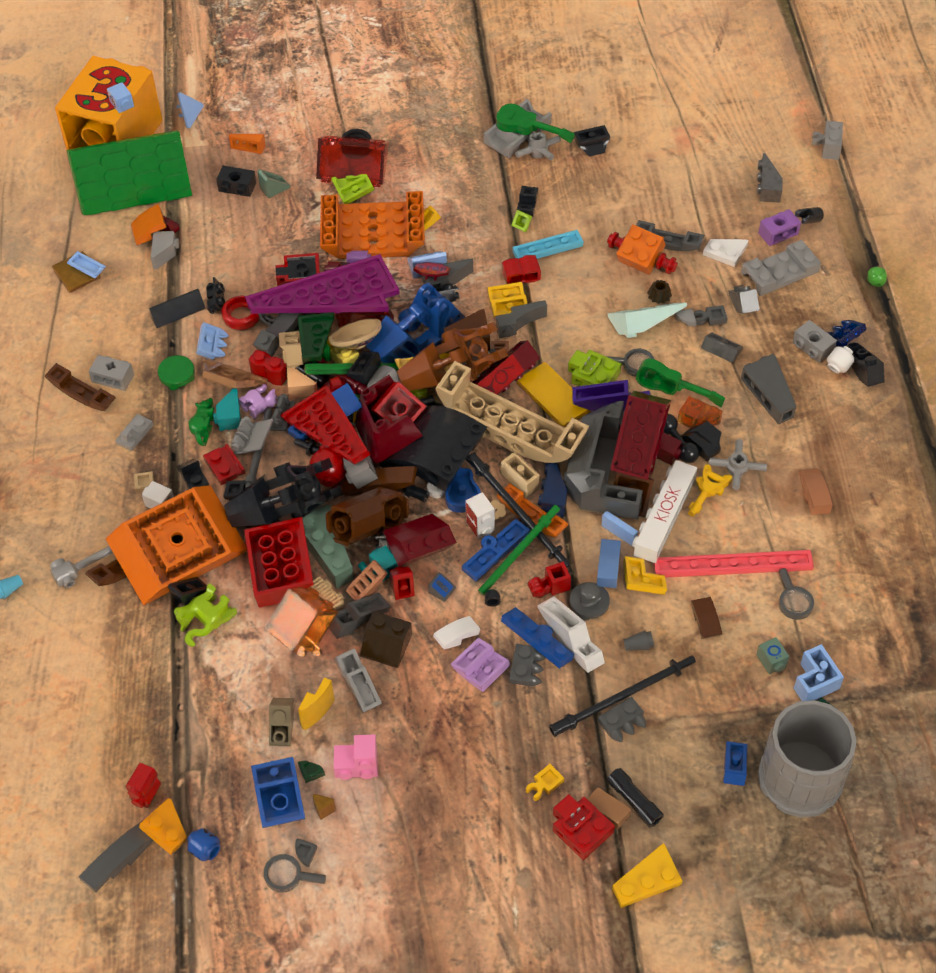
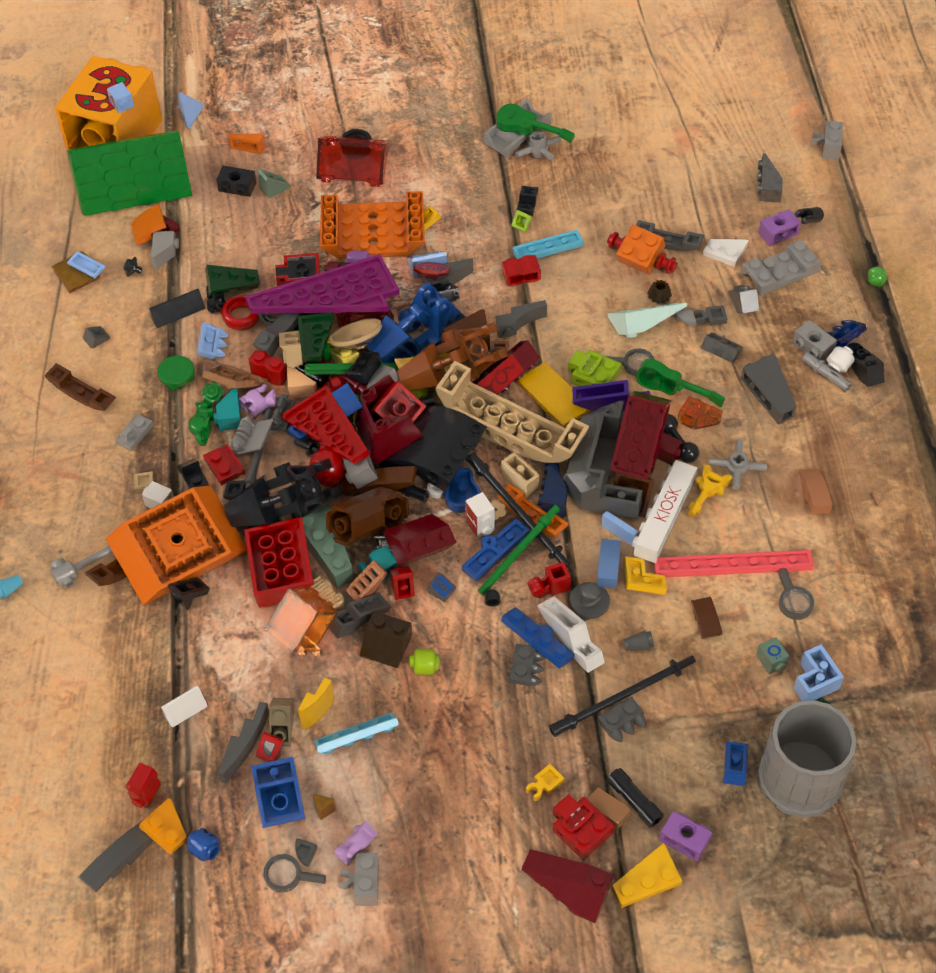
light grey brick [89,355,134,391] -> none
lime animal [174,583,237,647] -> none
dark green tile [298,761,325,783] -> none
lime wing [331,174,375,204] -> none
light grey slope [334,648,382,713] -> none
bright pink brick [334,734,378,780] -> none
white slope [433,616,480,649] -> none
lavender slope [451,638,510,692] -> none
yellow slope [487,282,528,318] -> none
black slope [574,125,610,157] -> none
black slope [681,421,722,462] -> none
none -> dark grey slope [83,326,110,348]
none -> black plant [123,257,142,277]
none -> white slope [161,686,207,727]
none -> green plant [201,381,224,404]
none -> dark green wing [205,265,260,296]
none -> dark grey slope [219,701,269,783]
none -> red slope [256,732,283,762]
none -> medium azure plate [313,712,399,754]
none -> lavender animal [334,821,378,866]
none -> light grey brick [339,853,379,906]
none -> lime head [409,648,439,676]
none -> dark red wedge [521,849,613,923]
none -> medium lavender brick [659,811,712,862]
none -> light grey pin [802,352,852,392]

